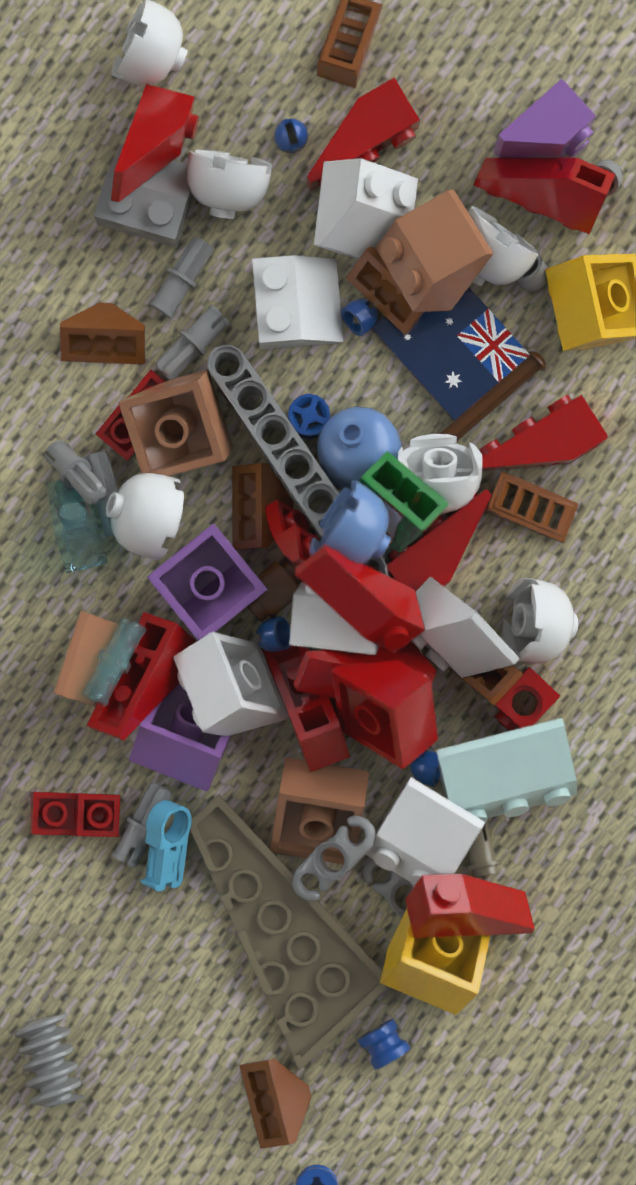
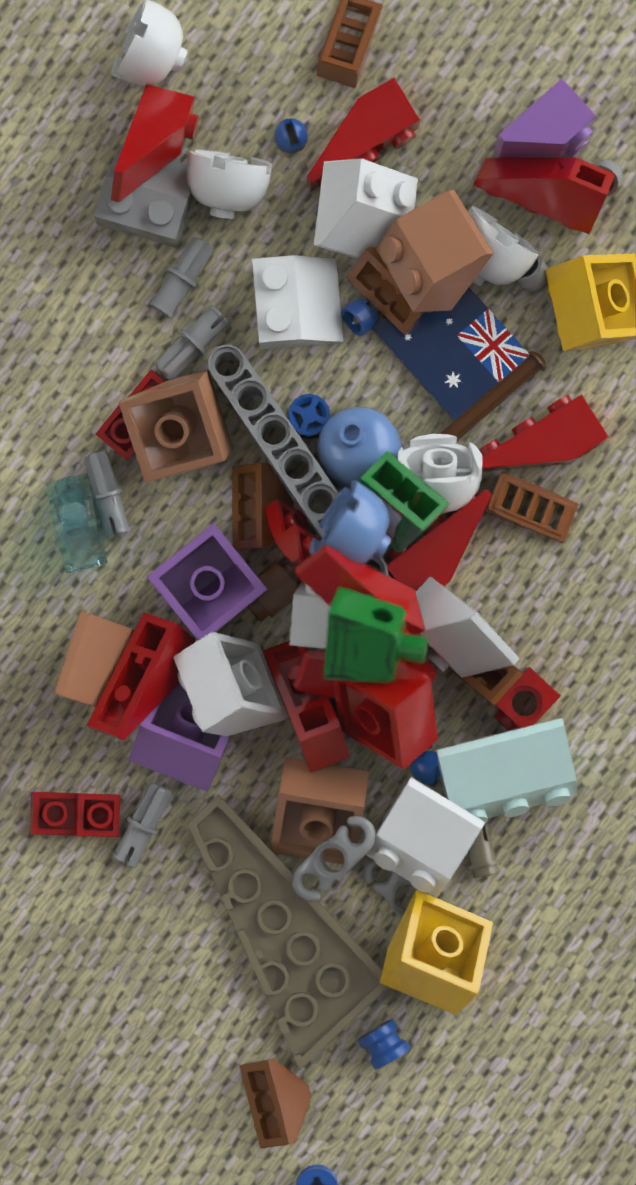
light grey piece [15,1013,85,1107] -> none
light grey axle [45,440,106,504] -> none
dark orange slope [60,302,145,364] -> none
clear light blue pin [82,617,147,706] -> none
white cylinder [106,473,184,560] -> none
medium azure piece [140,800,192,891] -> none
blue hinge [256,616,291,652] -> none
red slope [405,874,535,938] -> none
white cylinder [502,577,578,664] -> none
none -> green torso [324,587,428,683]

